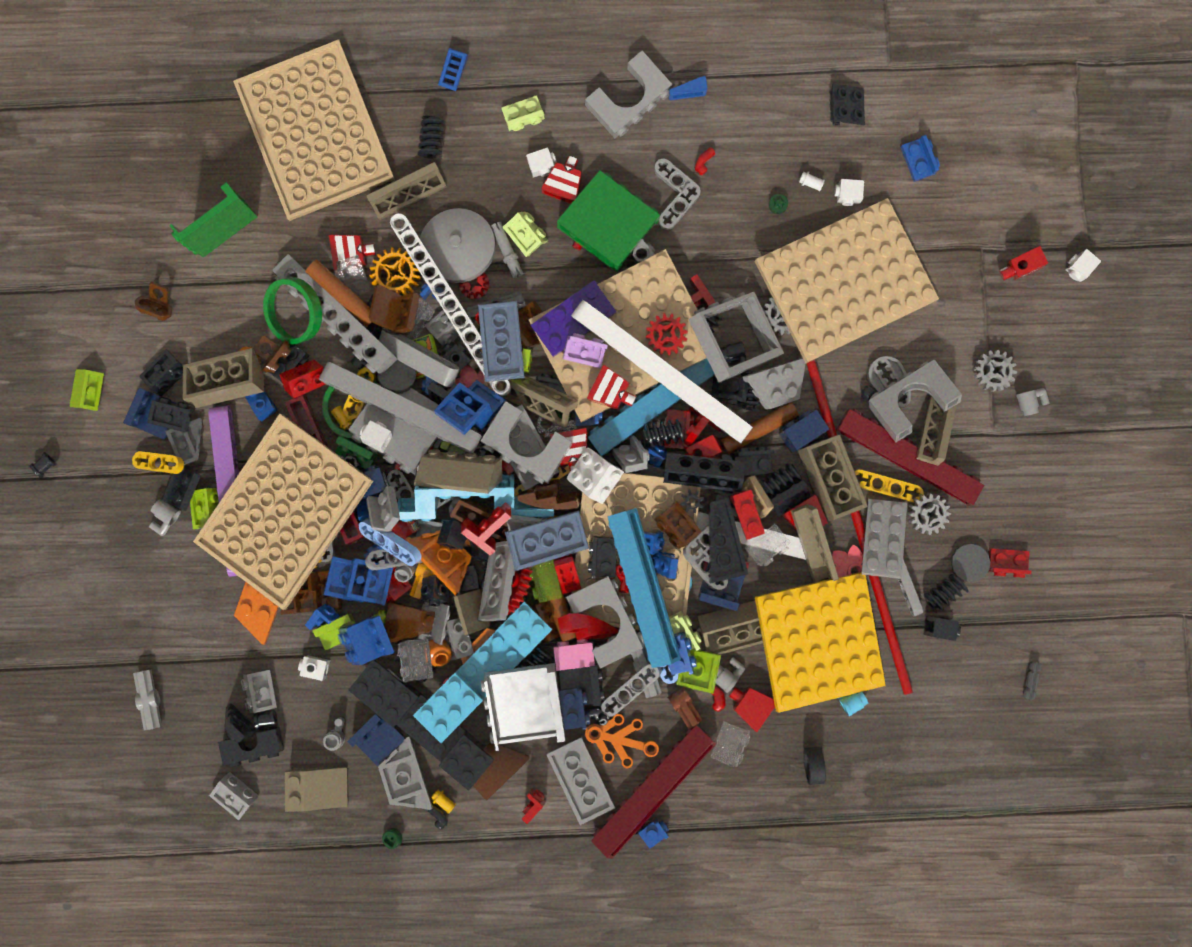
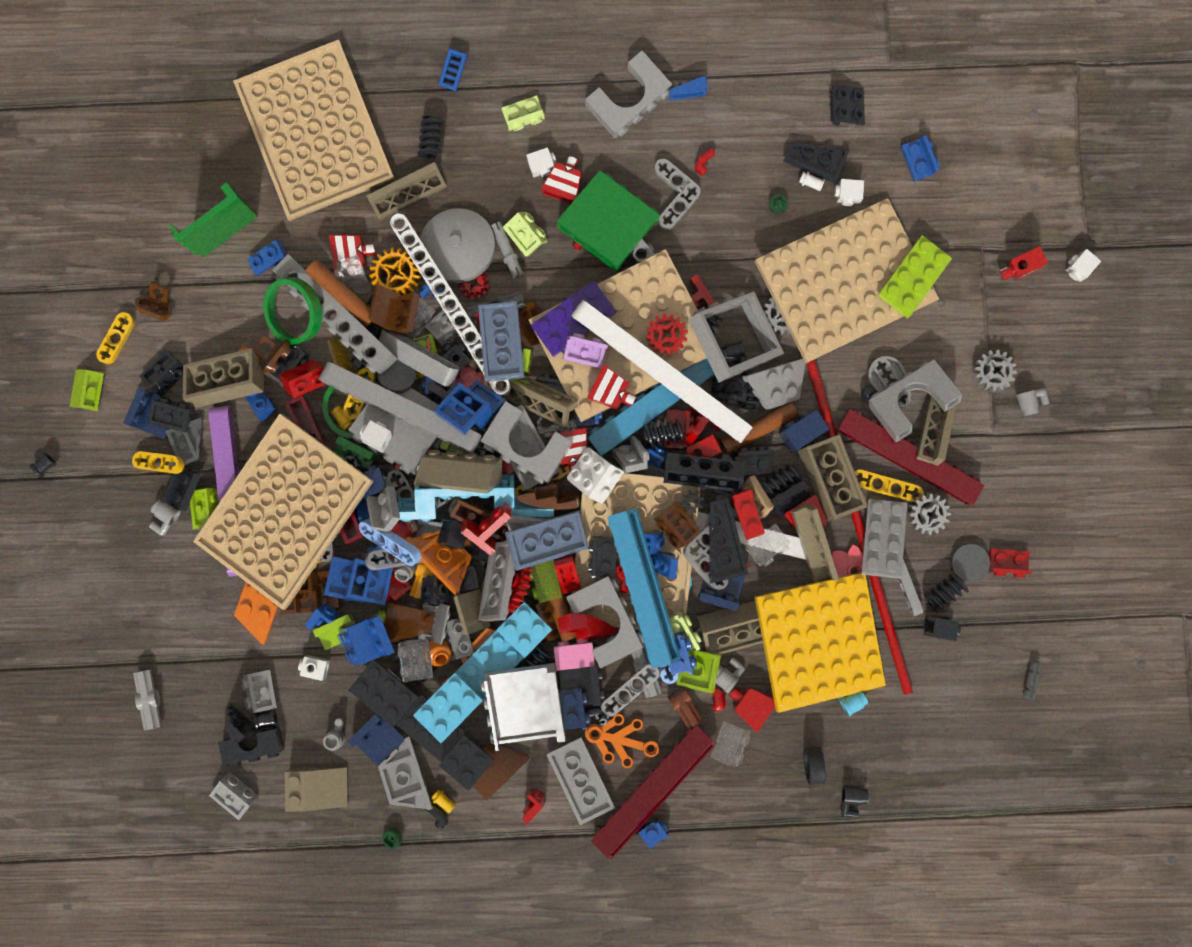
none -> yellow beam [96,312,135,364]
none -> blue plate [247,240,287,276]
none -> clear yellow slope [327,339,354,373]
none -> black wing [783,142,850,184]
none -> black piece [841,785,869,818]
none -> lime plate [877,235,952,319]

